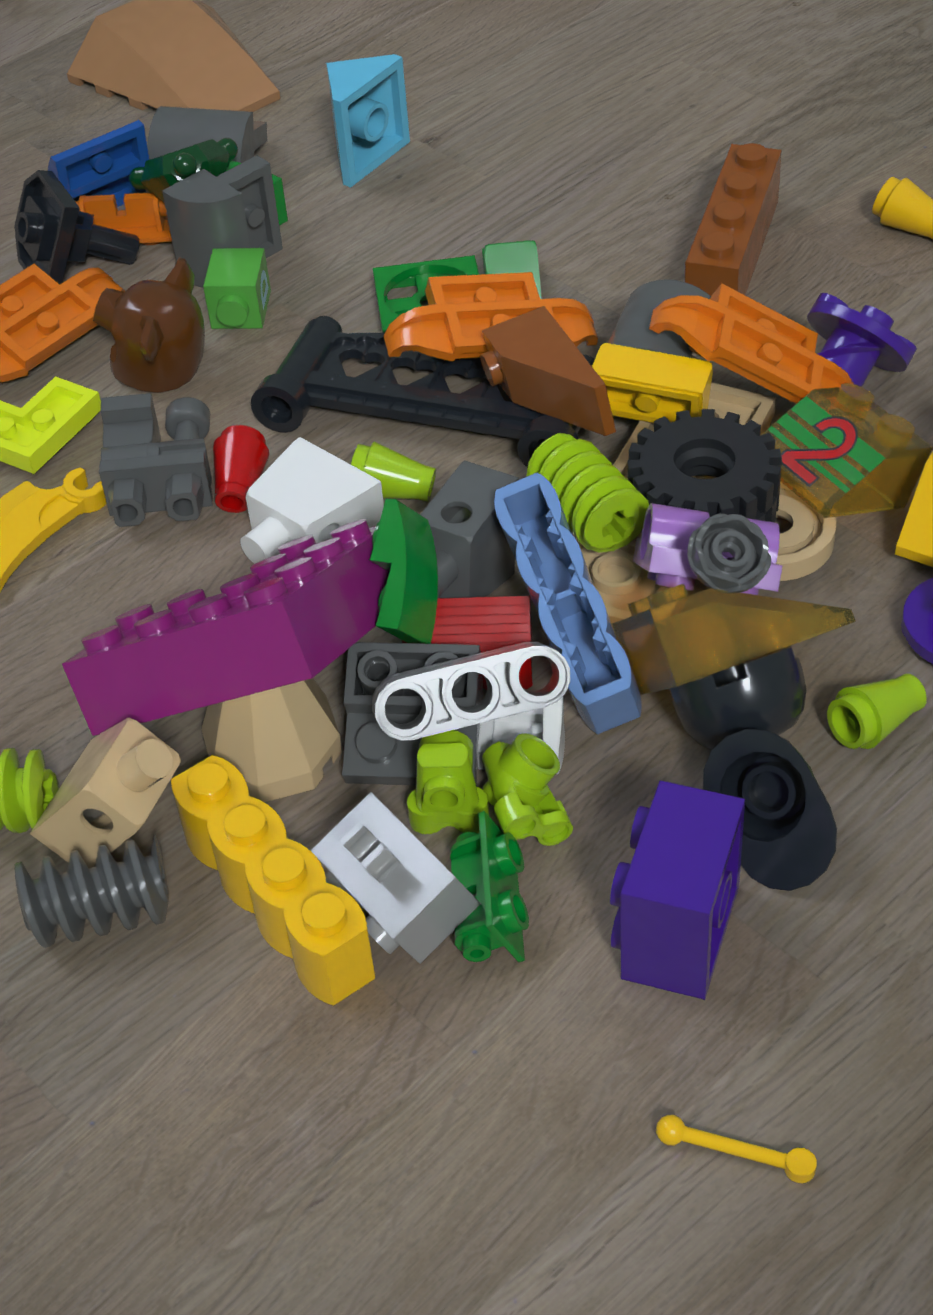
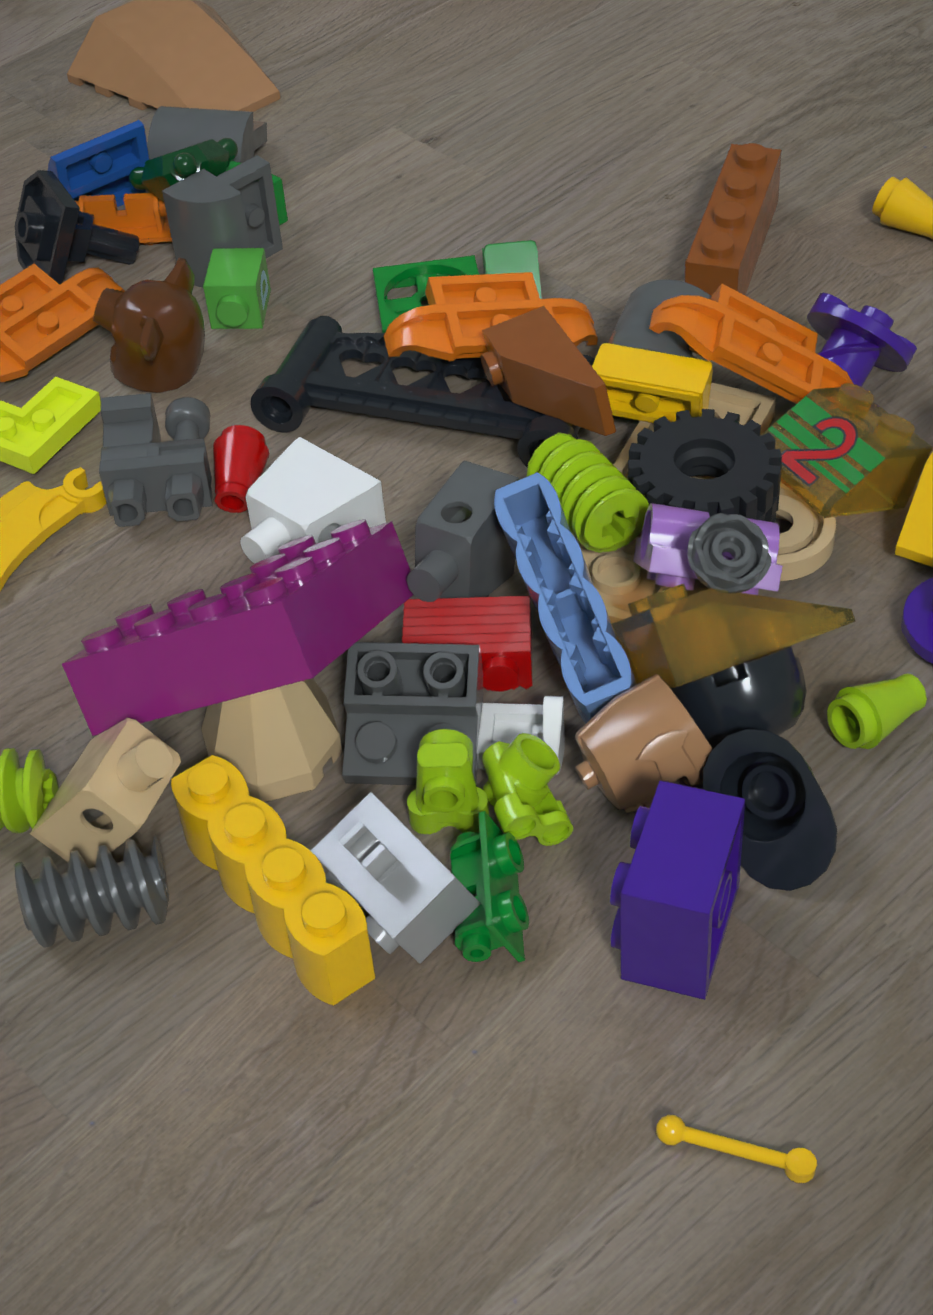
medium azure slope [326,54,410,188] -> none
lime cone [351,441,436,502] -> none
green slope [370,498,438,644] -> none
beam [372,642,570,740] -> none
none -> medium nougat helmet [575,674,713,813]

